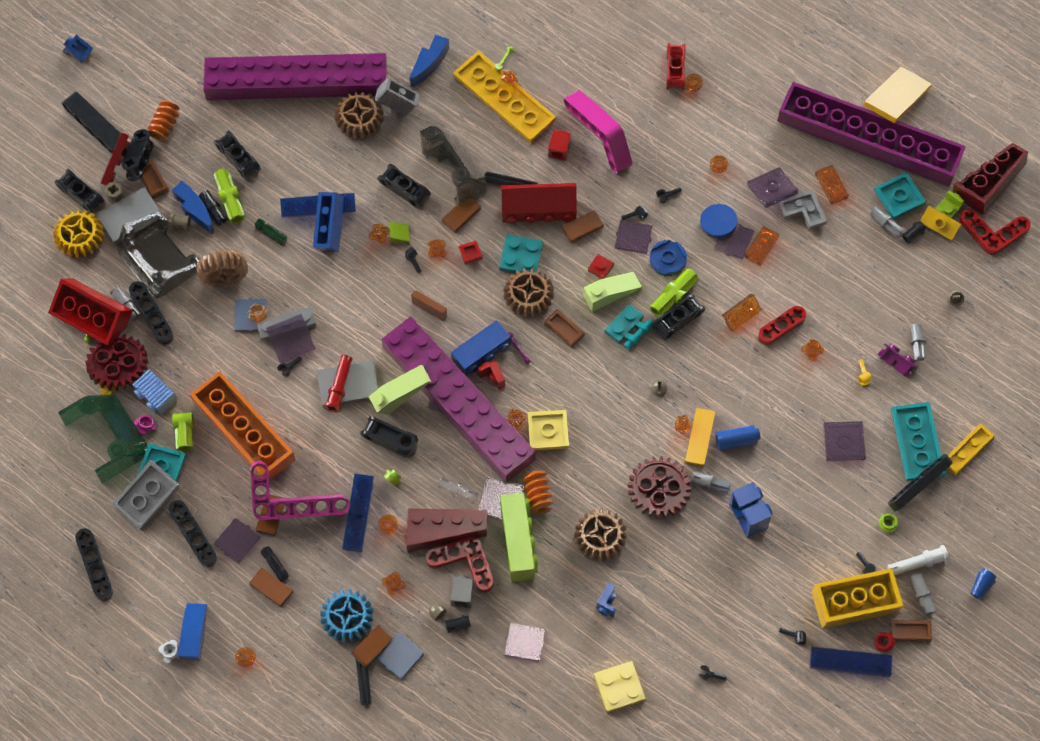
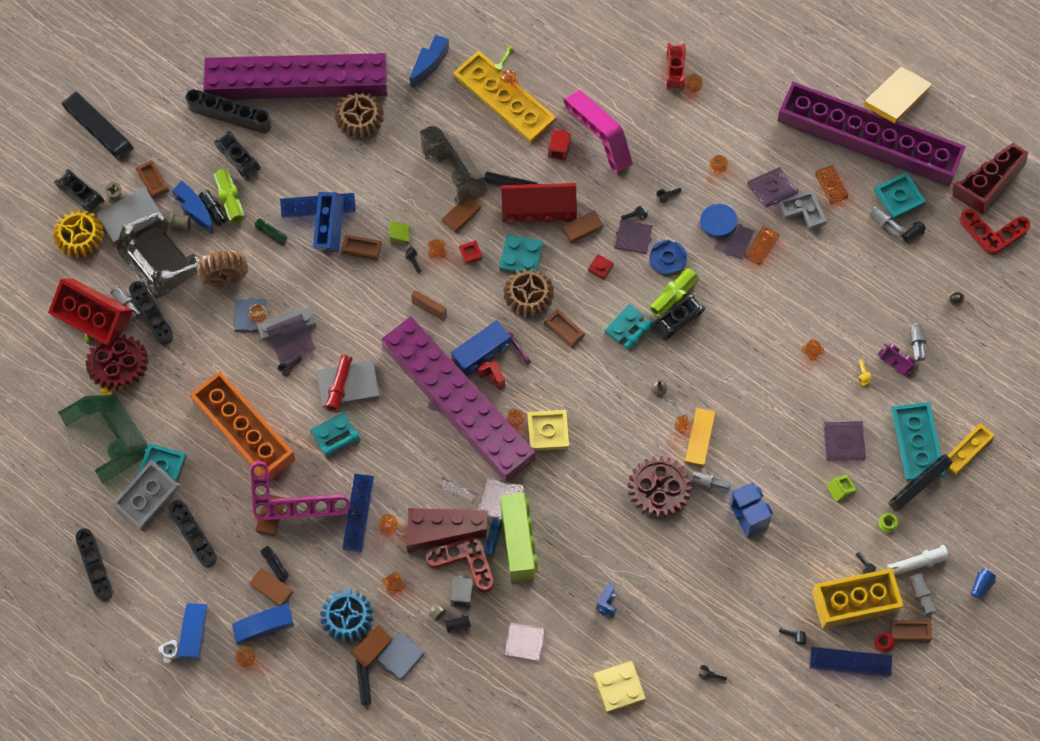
blue bracket [62,34,93,63] -> none
red plate [100,131,131,186] -> none
black piece [121,129,154,181] -> none
light blue brick [132,369,177,415] -> none
dark pink plate [134,415,157,435] -> none
orange piece [147,100,180,142] -> none
lime piece [172,412,194,452] -> none
clear purple piece [214,518,261,563] -> none
black piece [360,416,419,458] -> none
clear orange plate [368,224,390,243] -> none
yellowish green slope [369,365,431,414] -> none
light grey brick [375,77,419,117] -> none
black piece [377,164,431,209] -> none
lime plate [384,469,402,487] -> none
orange piece [523,471,553,515] -> none
medium nougat gear [574,508,627,561] -> none
yellowish green slope [583,272,642,312] -> none
blue brick [715,425,761,451] -> none
clear orange plate [722,294,762,331] -> none
red beam [758,306,806,345] -> none
yellow plate [920,206,962,241] -> none
lime bracket [935,190,964,219] -> none
none -> black beam [185,89,272,133]
none -> blue slope [232,604,295,644]
none -> teal plate [310,412,361,459]
none -> dark orange tile [341,234,382,260]
none -> blue axle [484,518,503,557]
none -> lime slope [827,474,857,501]

